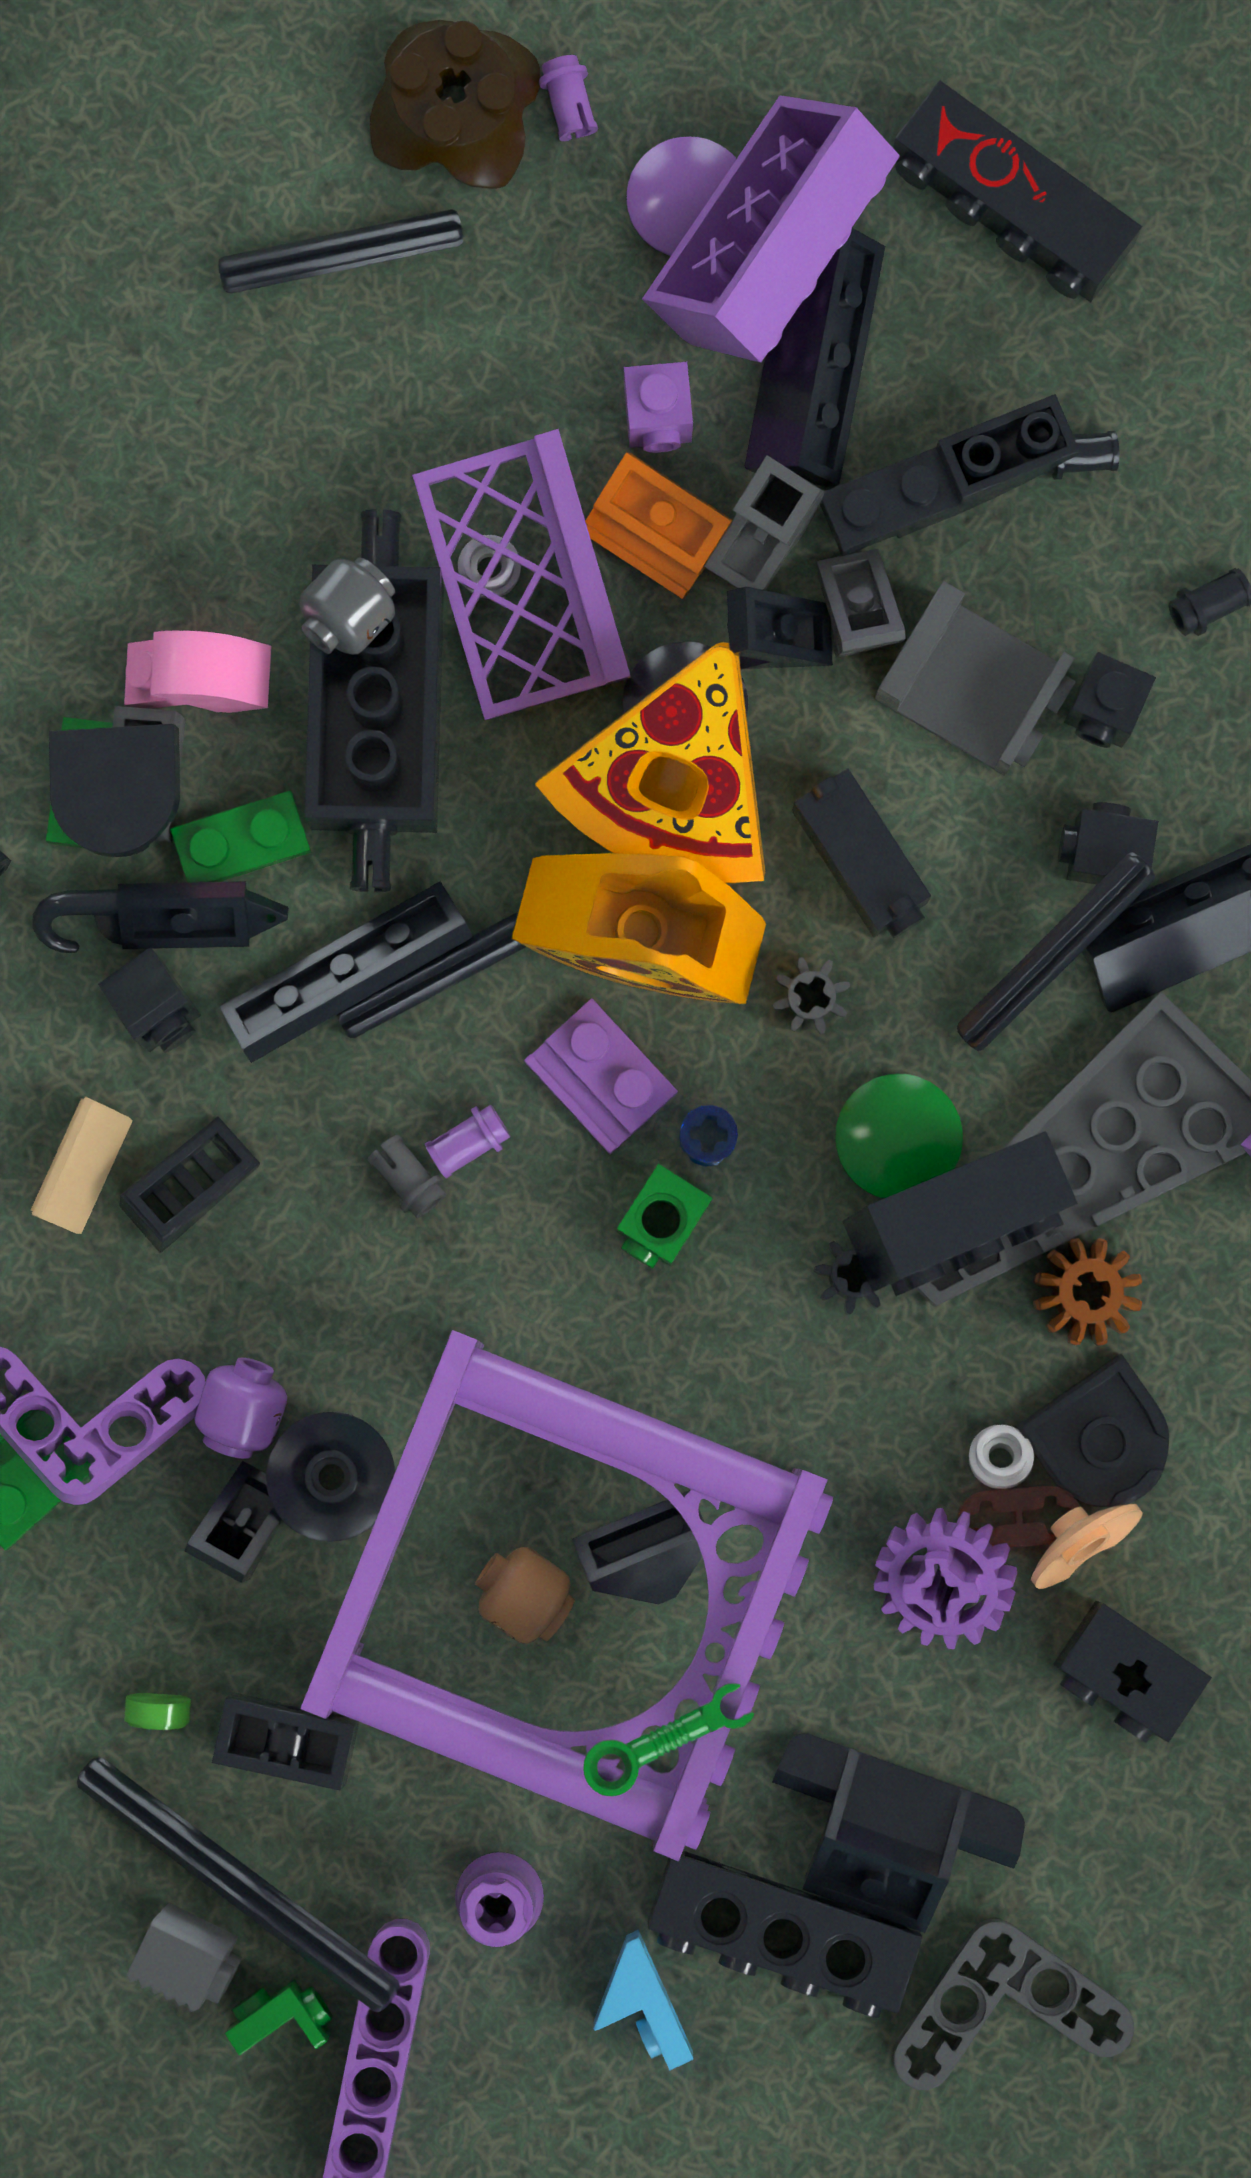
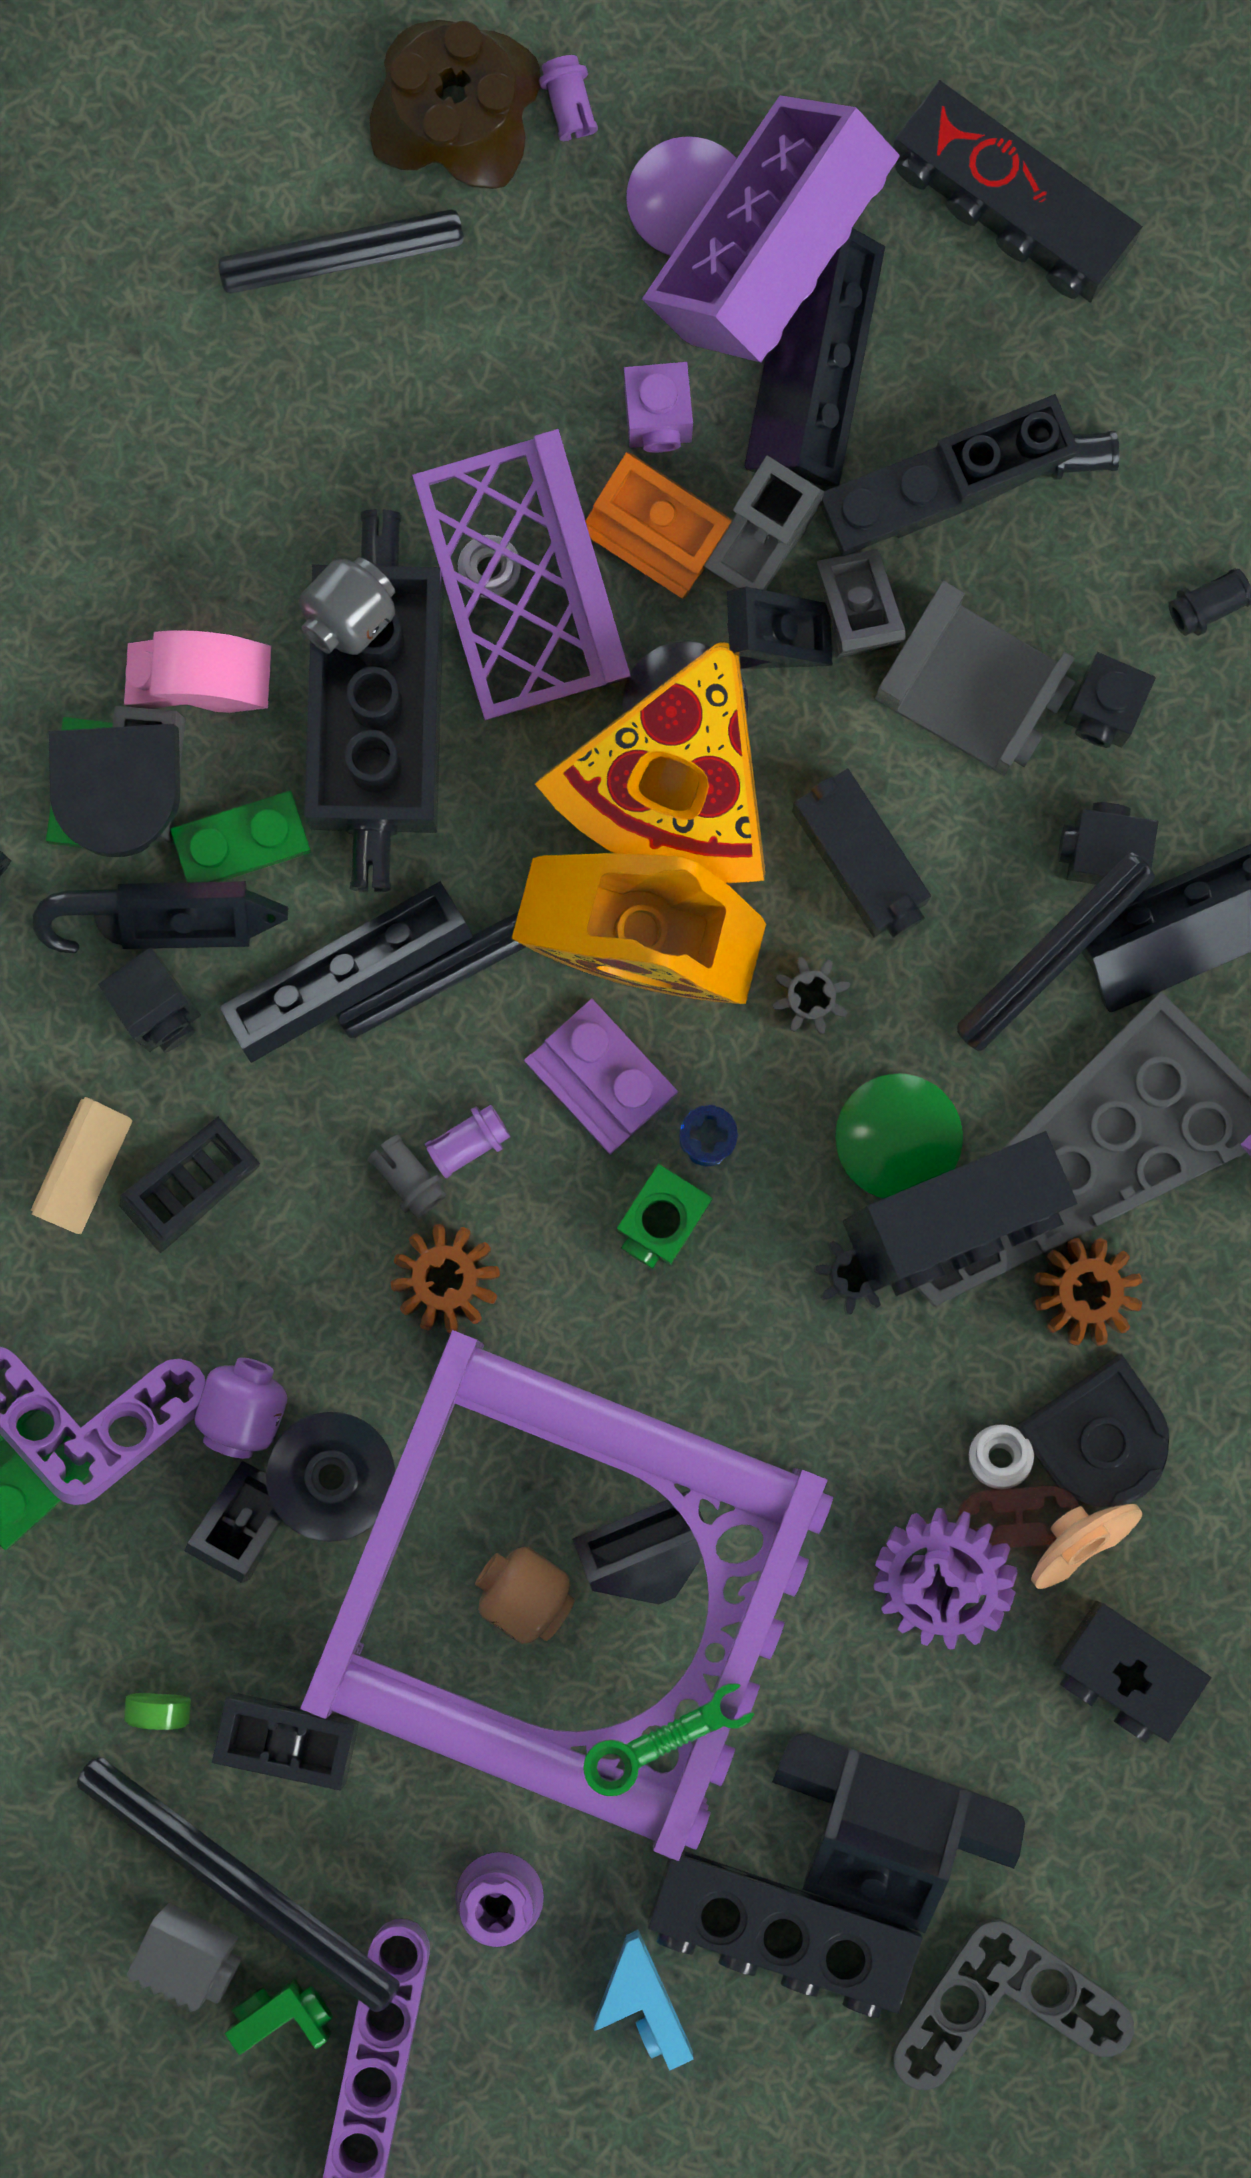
none -> dark orange gear [391,1224,500,1334]

